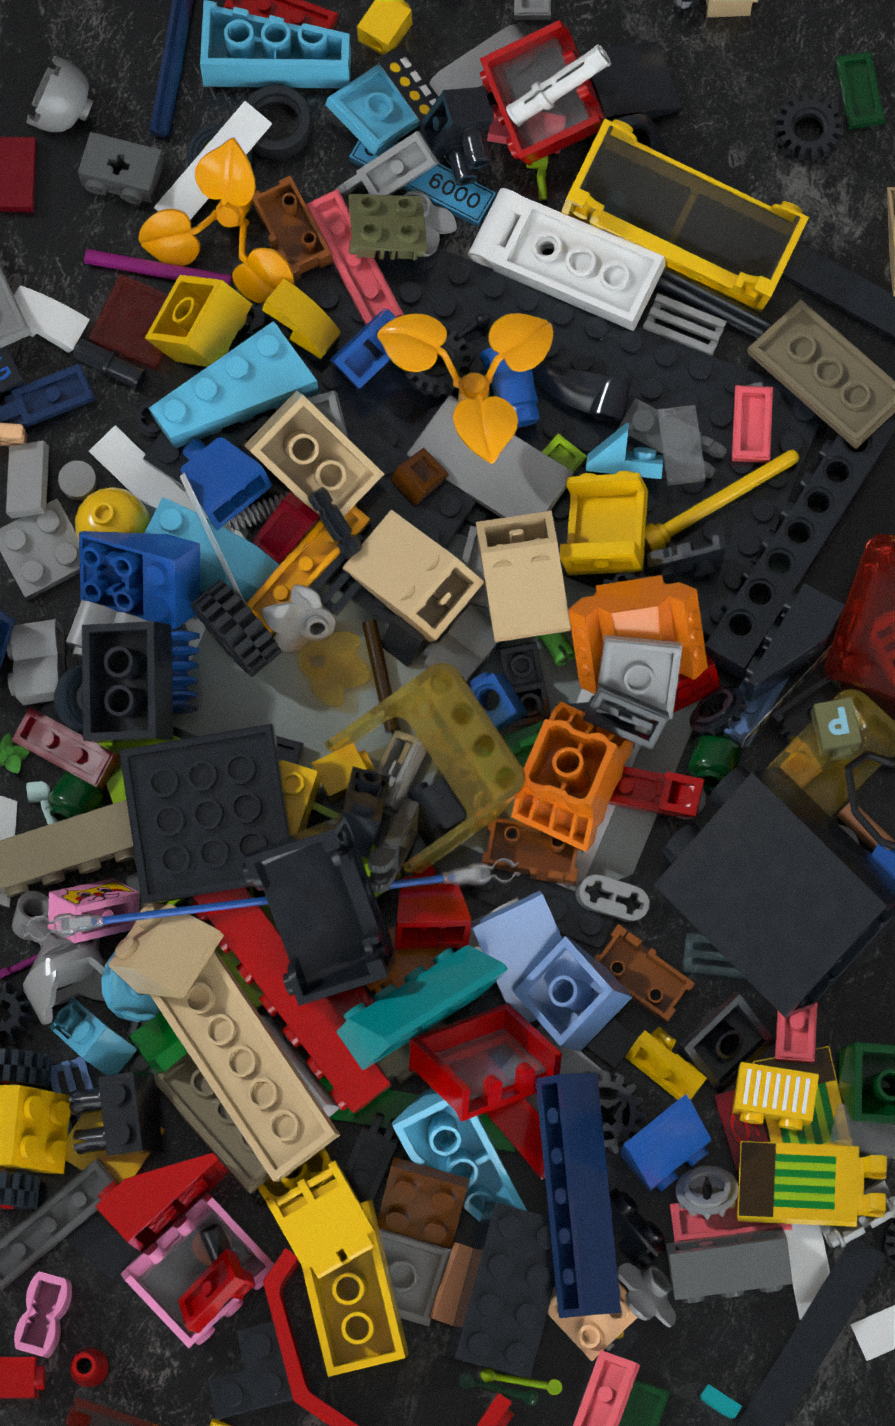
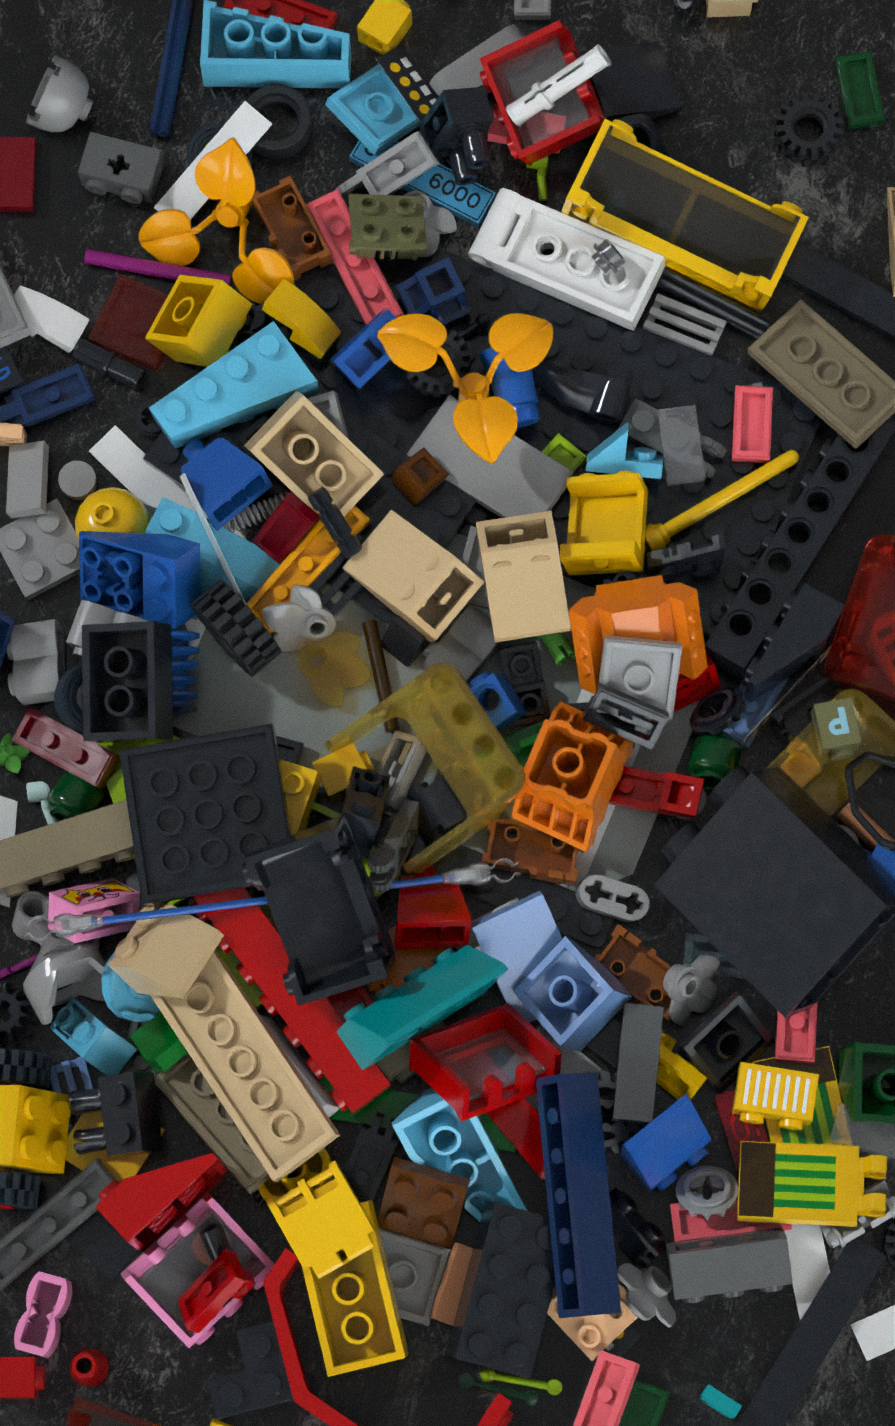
none -> dark blue brick [395,257,471,326]
none -> dark grey plate [592,239,626,273]
none -> dark grey tile [612,1002,664,1125]
none -> light grey plate [663,954,720,1026]

